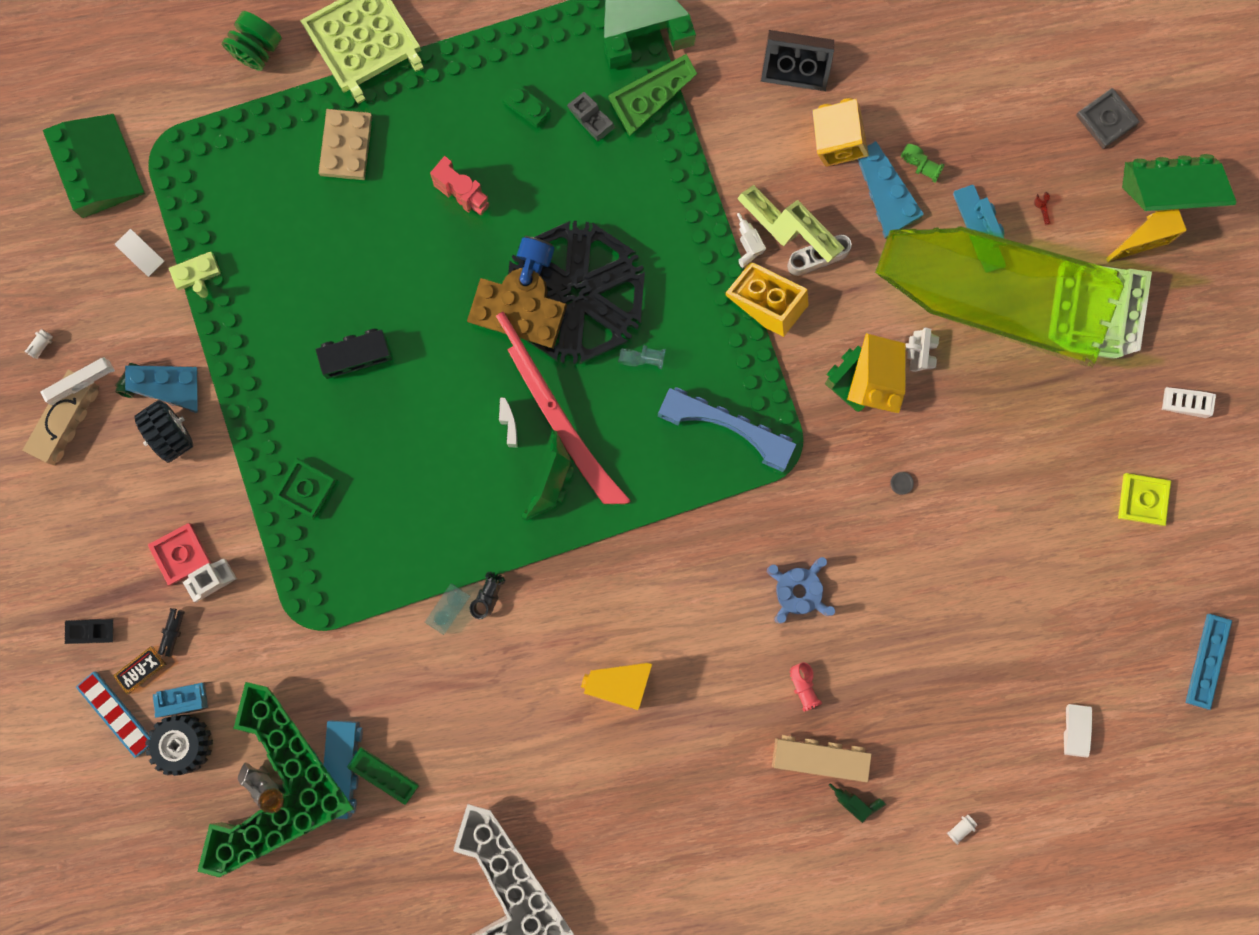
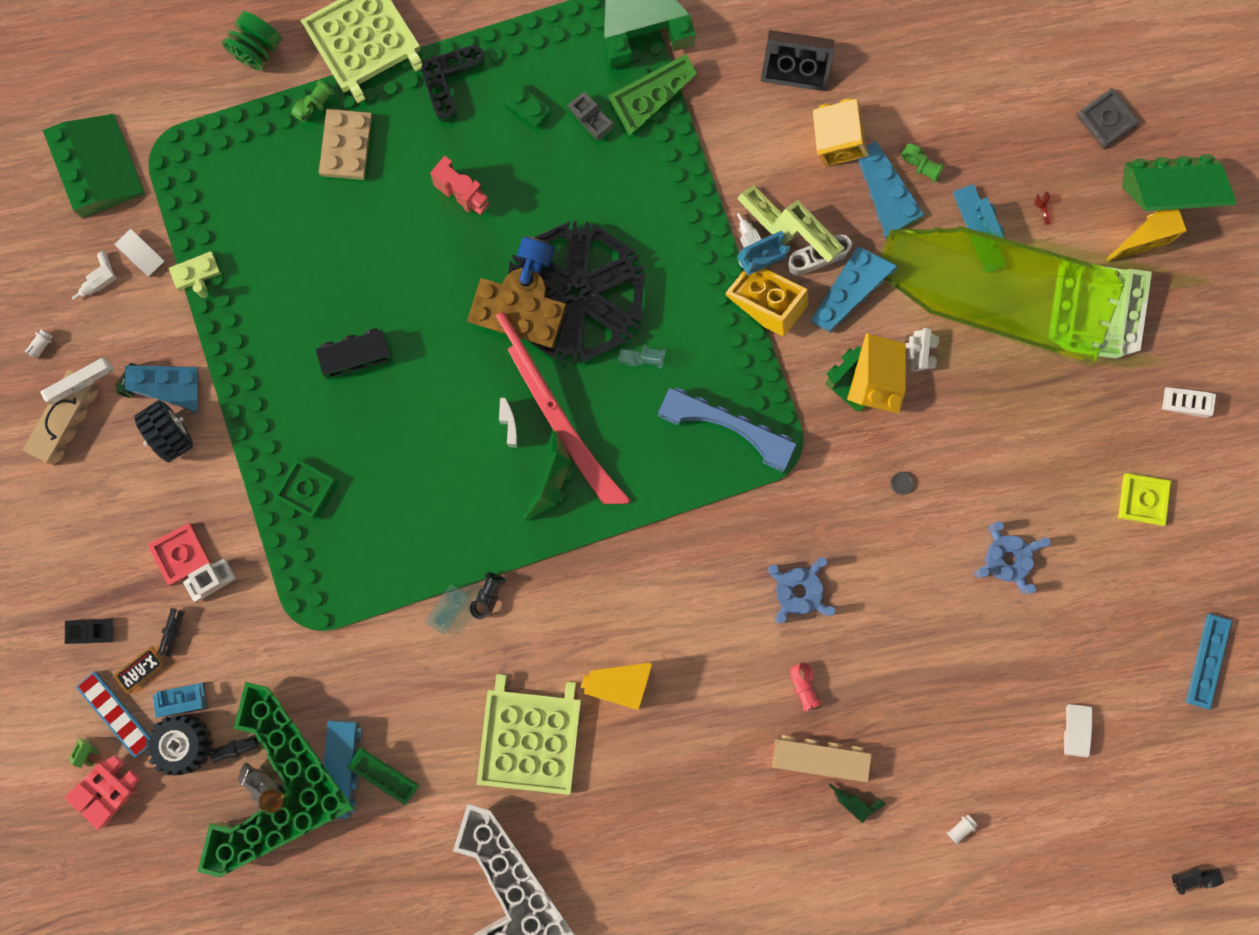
none -> coral hips [64,755,141,830]
none -> bright green tile [69,737,100,768]
none -> white piece [72,250,117,300]
none -> black pin [209,734,260,764]
none -> bright green connector [291,80,335,122]
none -> black beam [421,45,484,122]
none -> yellowish green plate [477,674,581,795]
none -> dark azure hinge [737,230,790,276]
none -> dark azure wing [811,246,897,333]
none -> medium blue plate [974,521,1050,594]
none -> black connector [1172,867,1225,895]

